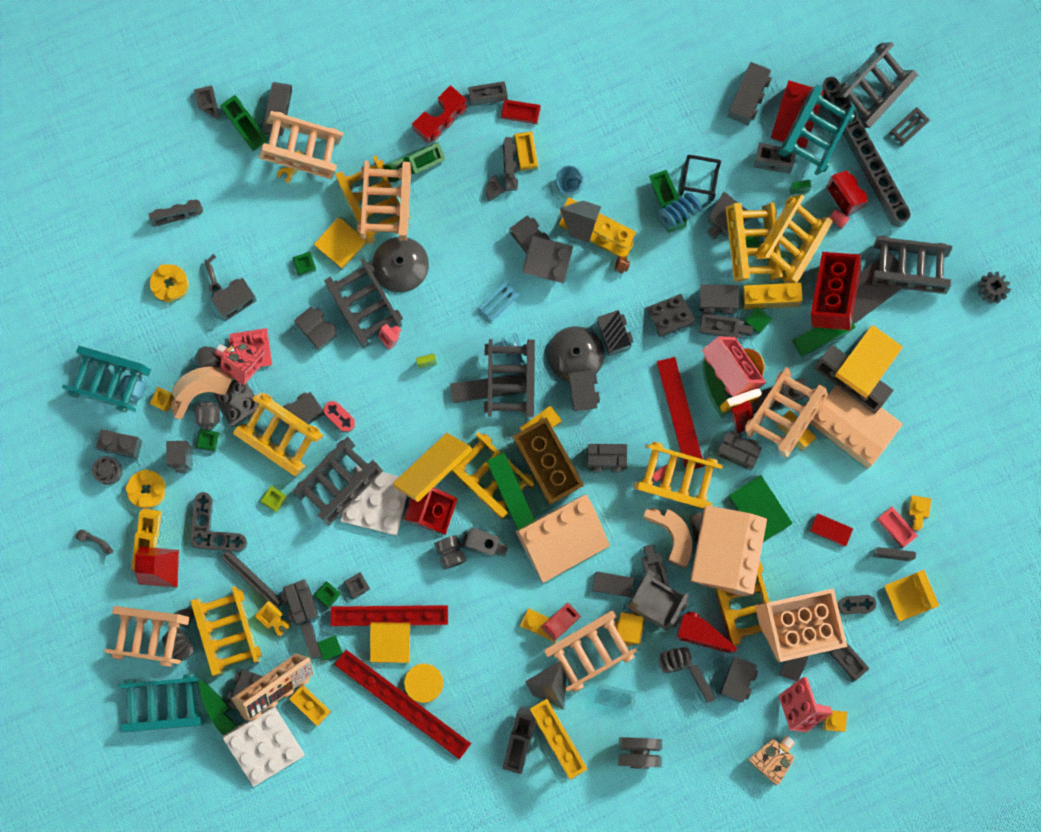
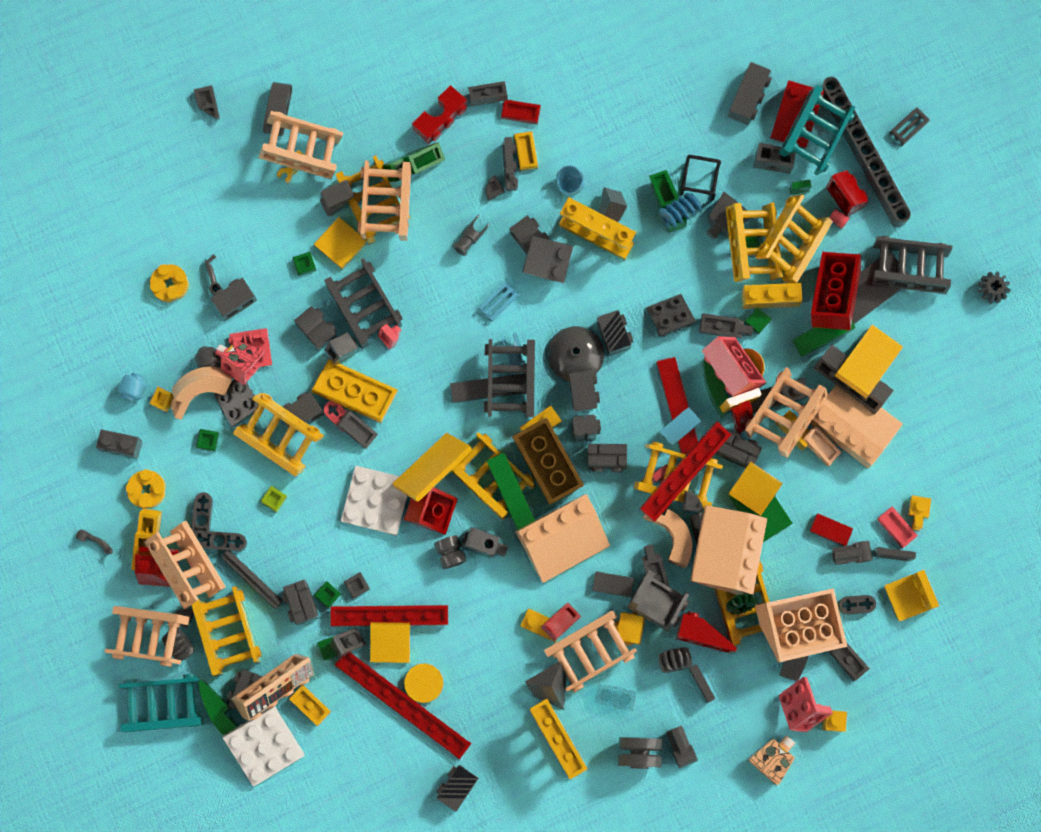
teal fence [62,345,151,413] -> none
dark grey wheel [92,456,122,485] -> none
dark grey hinge [148,199,203,227] -> none
dark grey brick [166,441,192,473] -> none
dark grey head [194,401,220,429] -> none
green slope [220,95,268,151] -> none
yellow plate [255,601,291,636] -> none
dark grey fence [293,436,383,526] -> none
dark grey beam [301,621,321,659] -> none
dark grey dish [372,237,429,292] -> none
lime tile [416,354,437,369] -> none
dark grey slope [503,707,537,774] -> none
dark grey slope [559,200,601,243] -> none
dark orange plate [615,256,630,274] -> none
dark grey brick [699,284,739,315] -> none
dark grey brick [720,657,758,703] -> none
dark grey fence [834,42,918,128] -> none
none -> light nougat fence [145,521,226,609]
none -> yellow tile [312,359,398,423]
none -> dark grey slope [320,180,355,216]
none -> dark grey brick [324,332,358,365]
none -> dark grey slope [330,628,366,659]
none -> dark grey tile [336,410,378,449]
none -> brick [436,765,479,812]
none -> dark grey piece [452,214,490,256]
none -> dark grey brick [572,415,601,442]
none -> dark grey slope [599,187,627,223]
none -> red plate [639,422,731,522]
none -> medium azure tile [659,407,701,447]
none -> dark grey piece [666,725,698,769]
none -> dark grey tile [682,490,703,512]
none -> dark green gear [726,594,758,615]
none -> yellow tile [729,461,783,516]
none -> light nougat tile [802,425,842,466]
none -> dark grey piece [832,541,873,565]

